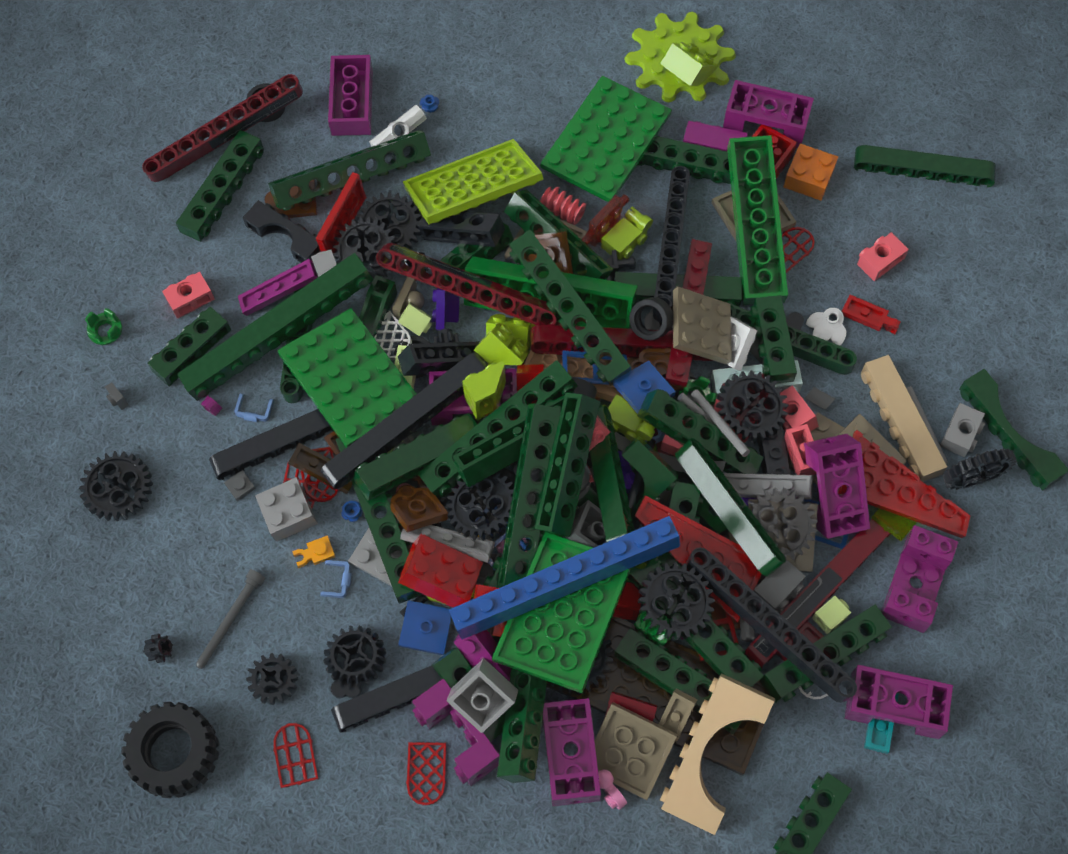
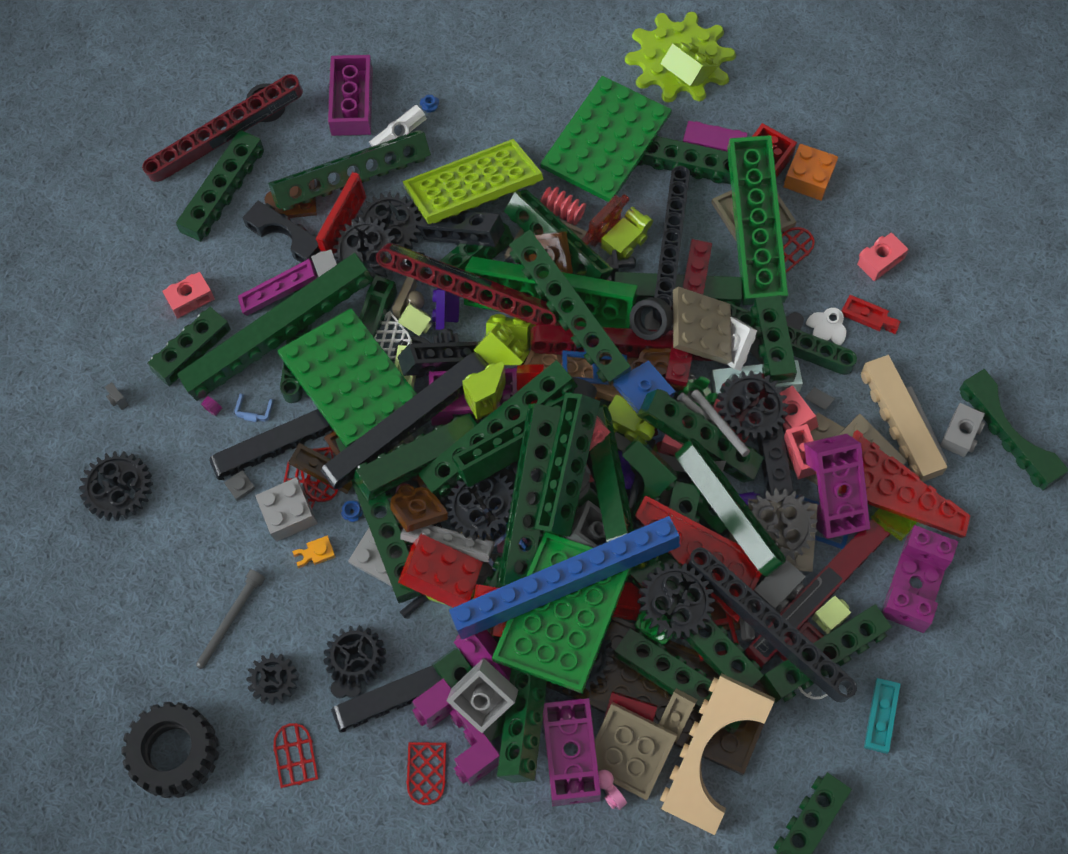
green piece [85,308,122,345] -> none
black gear [143,633,173,663] -> none
medium blue piece [320,560,352,598] -> none
blue plate [398,600,451,655] -> none
magenta plate [723,80,814,149] -> none
light grey tile [723,473,813,499] -> none
magenta plate [844,665,953,739] -> none
dark green beam [854,145,996,187] -> none
black gear [942,448,1017,490] -> none

